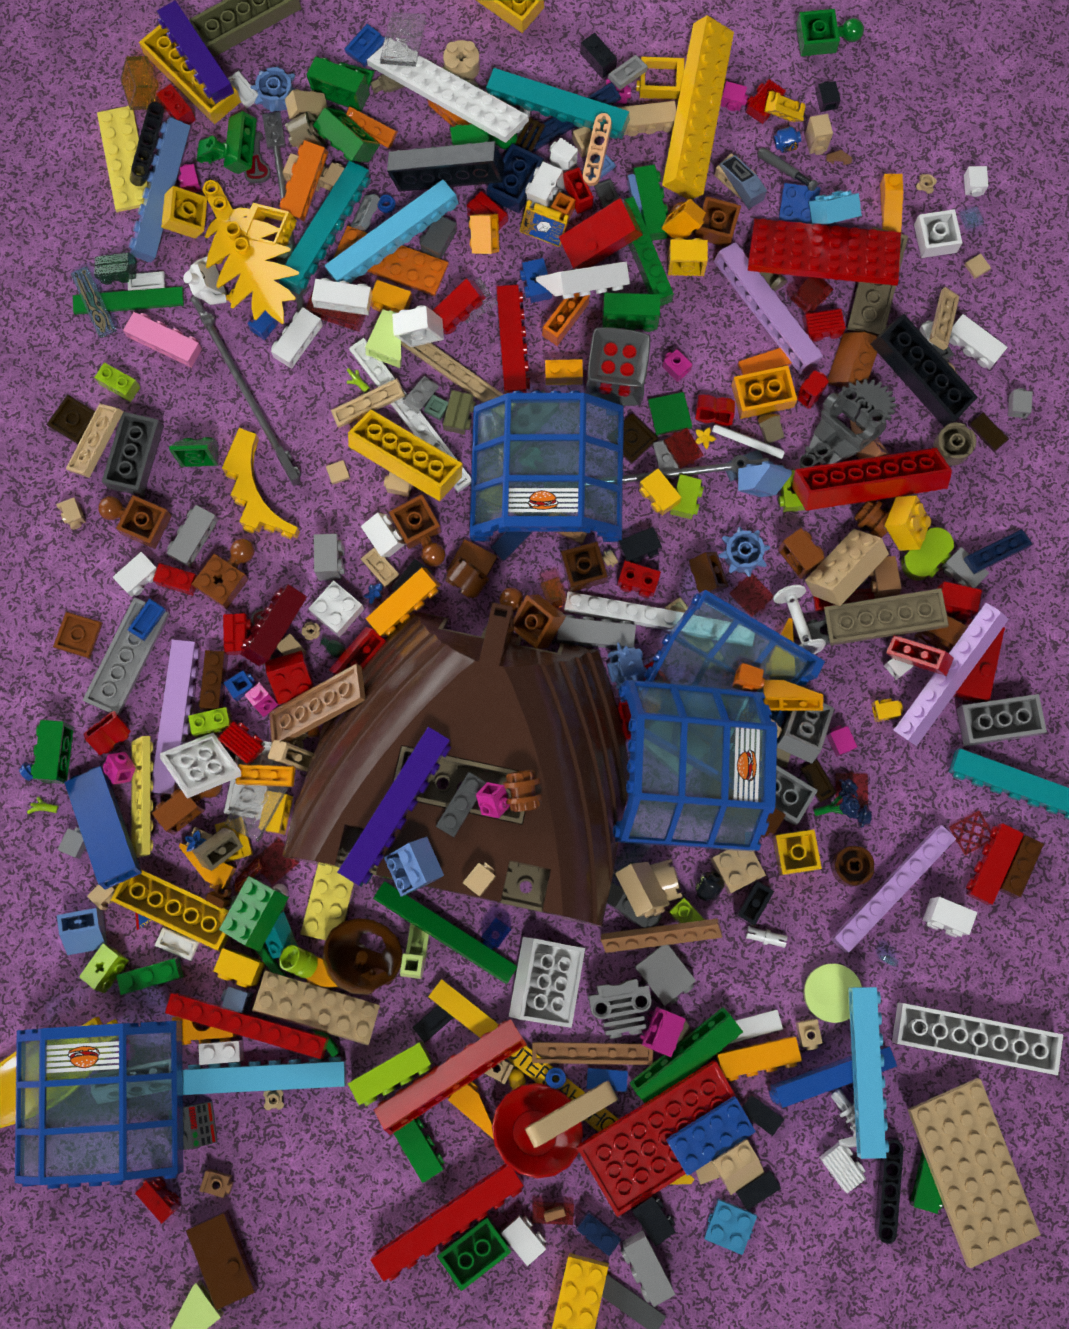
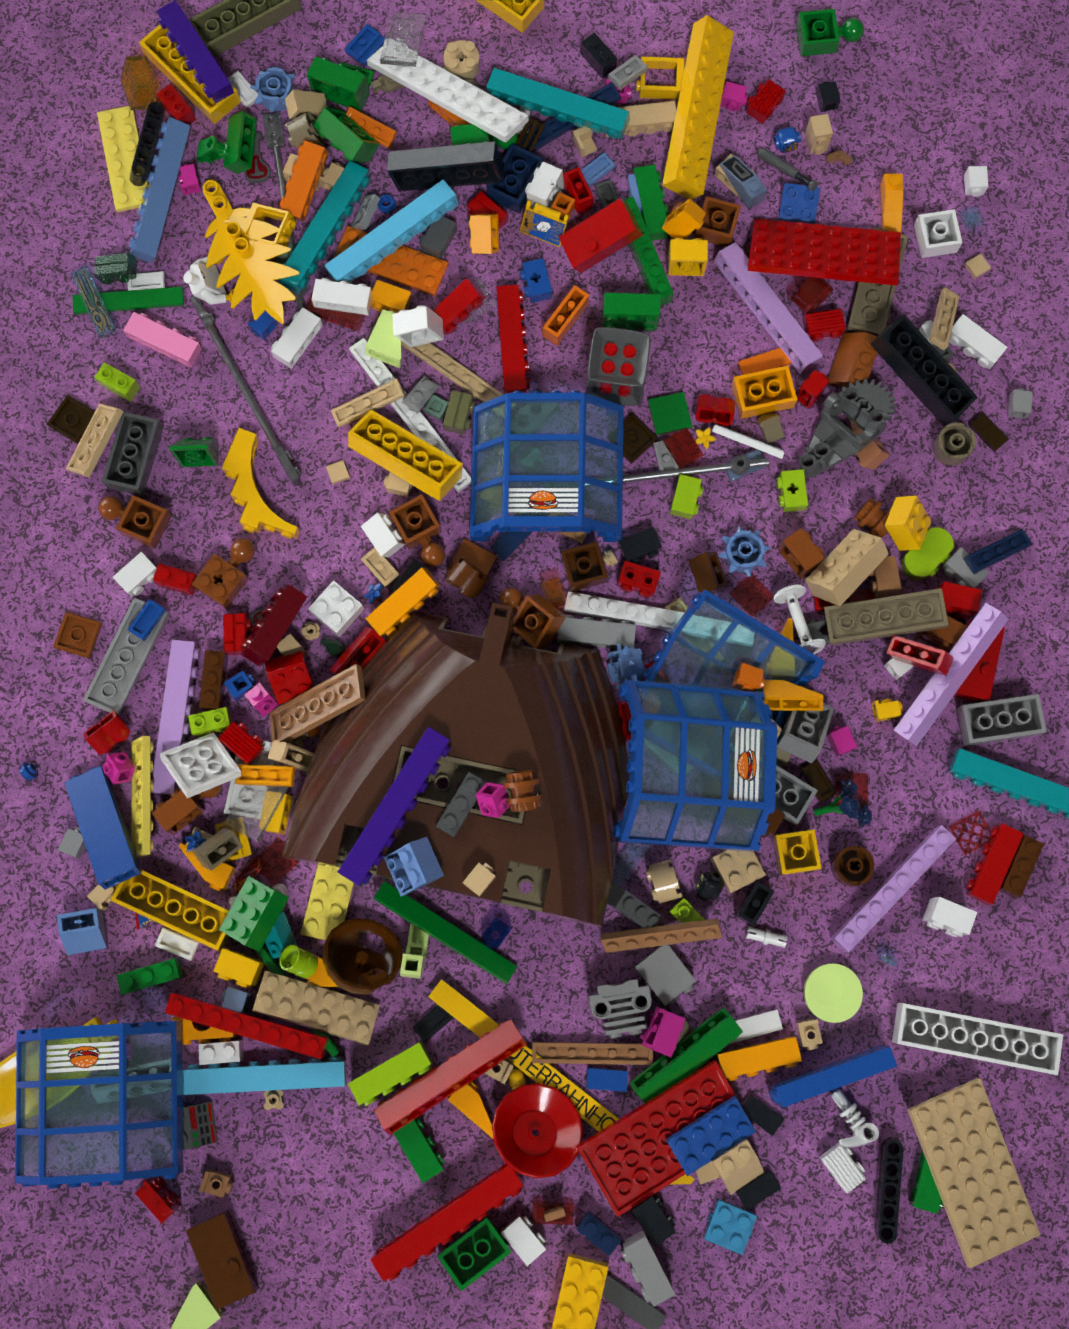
lime bar [27,797,59,814] -> none
green brick [31,720,74,784] -> none
tan brick [56,497,86,530] -> none
lime brick [79,943,129,993] -> none
yellow brick [161,186,208,239] -> none
light grey brick [167,505,218,568] -> none
reddish brown tile [205,884,233,909] -> none
light grey brick [314,534,345,581] -> none
lime bar [347,368,370,393] -> none
white slope [509,937,585,1028] -> none
tan beam [525,1080,618,1148] -> none
white slope [536,261,630,299] -> none
light orange brick [545,359,583,385] -> none
blue plate [546,1068,566,1089] -> none
white brick [549,138,578,174] -> none
light nougat beam [583,113,612,186] -> none
tan brick [615,862,670,918] -> none
yellow brick [639,469,682,516] -> none
dark pink brick [662,349,692,382] -> none
medium blue slope [738,461,792,497] -> none
dark tan tile [760,272,788,291] -> none
yellow hinge [765,91,805,122] -> none
red brick [792,448,952,511] -> none
medium azure brick [809,190,862,224] -> none
medium azure brick [848,987,889,1159] -> none
tan plate [916,174,937,194] -> none

